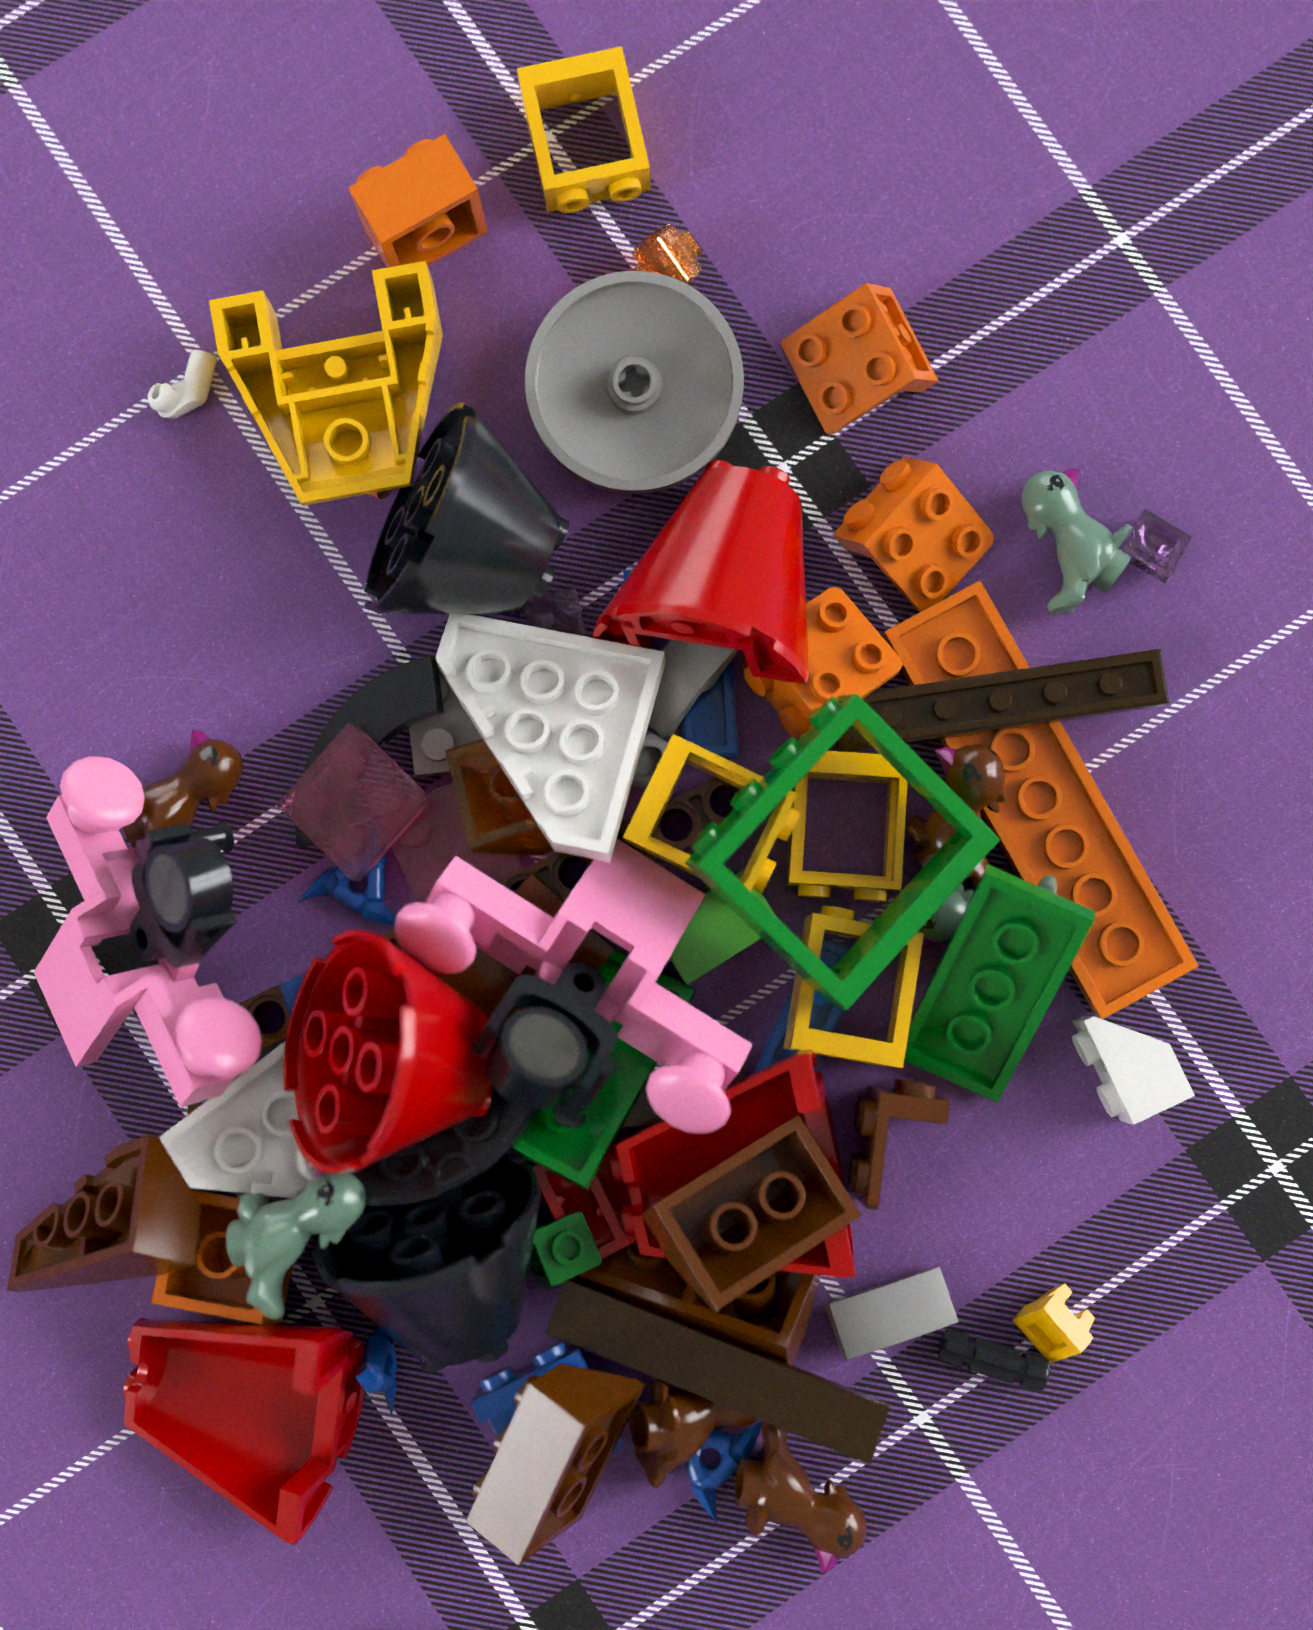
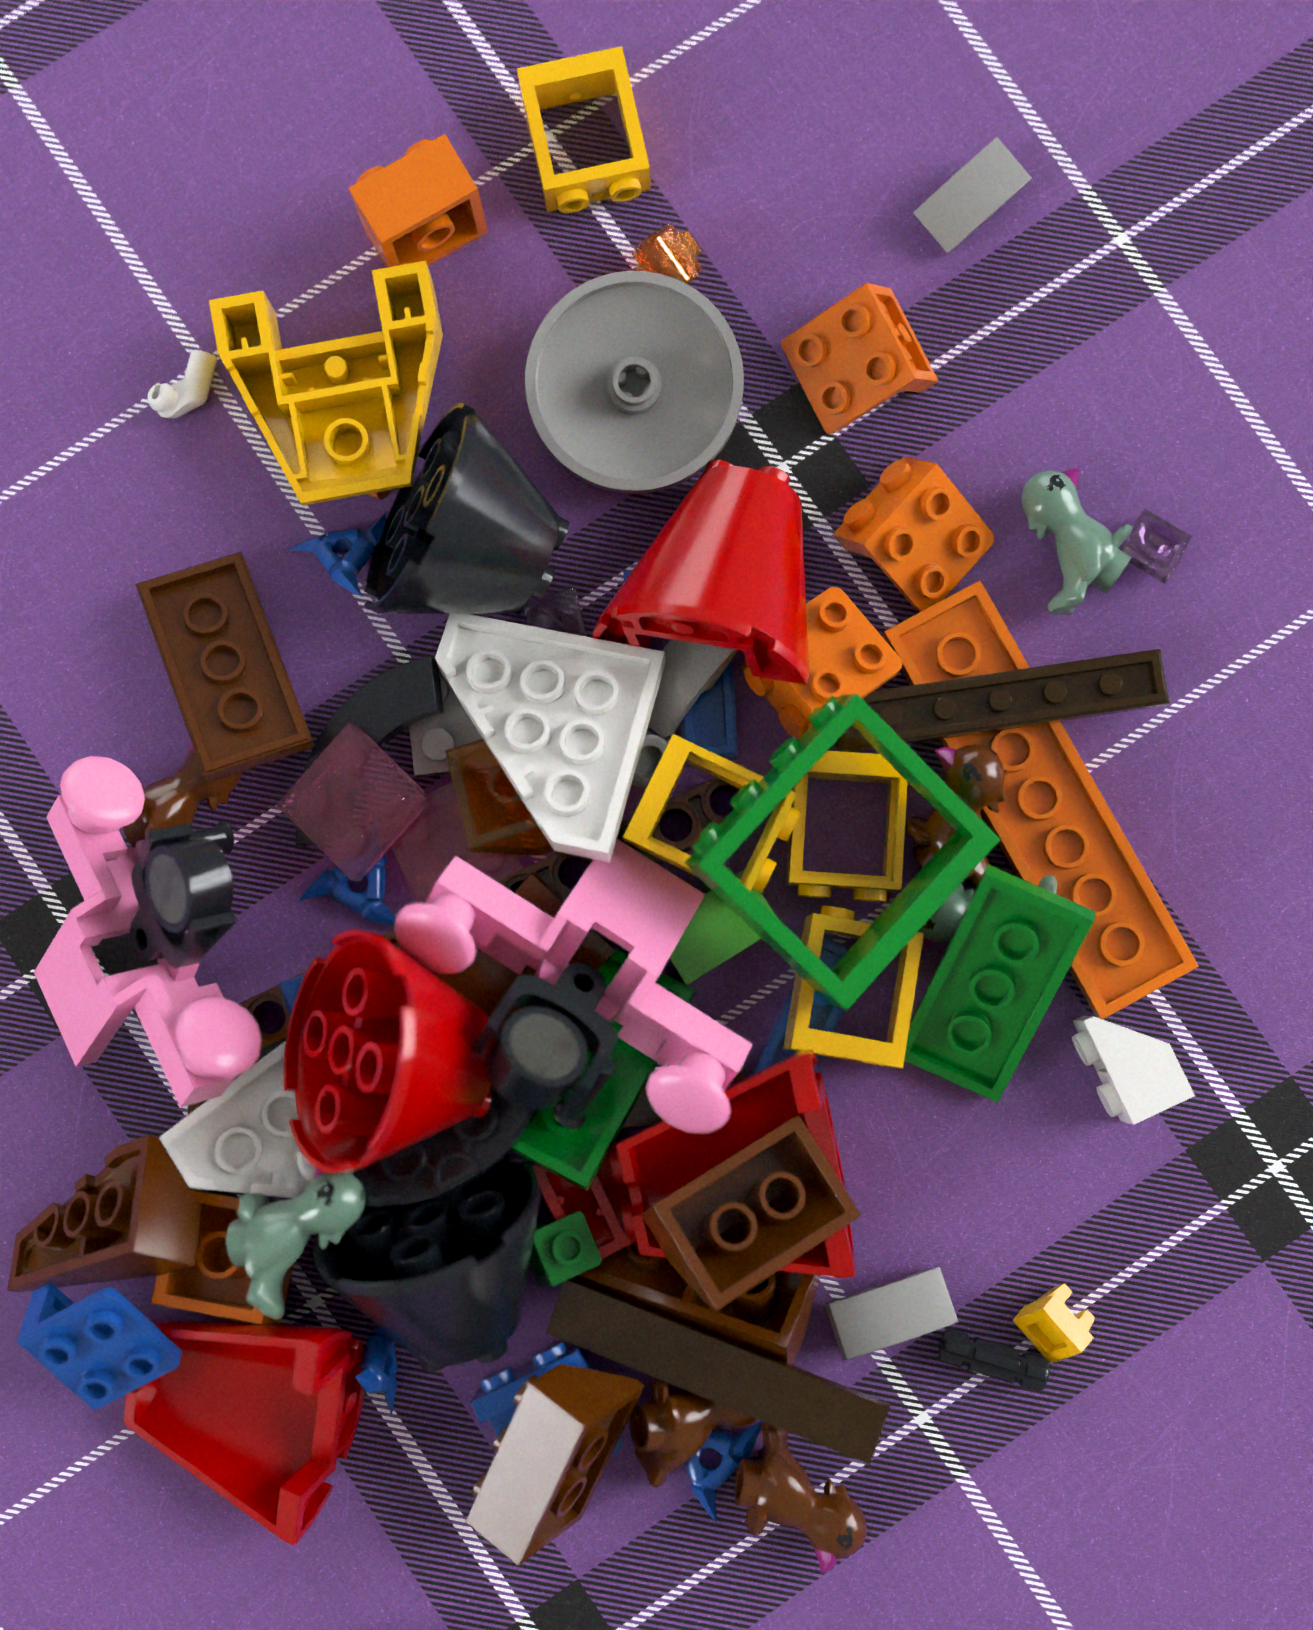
reddish brown bracket [848,1078,950,1210] -> none
none -> blue bracket [16,1282,182,1411]
none -> reddish brown tile [136,552,314,783]
none -> blue piece [286,511,387,597]
none -> light grey slope [913,137,1032,254]

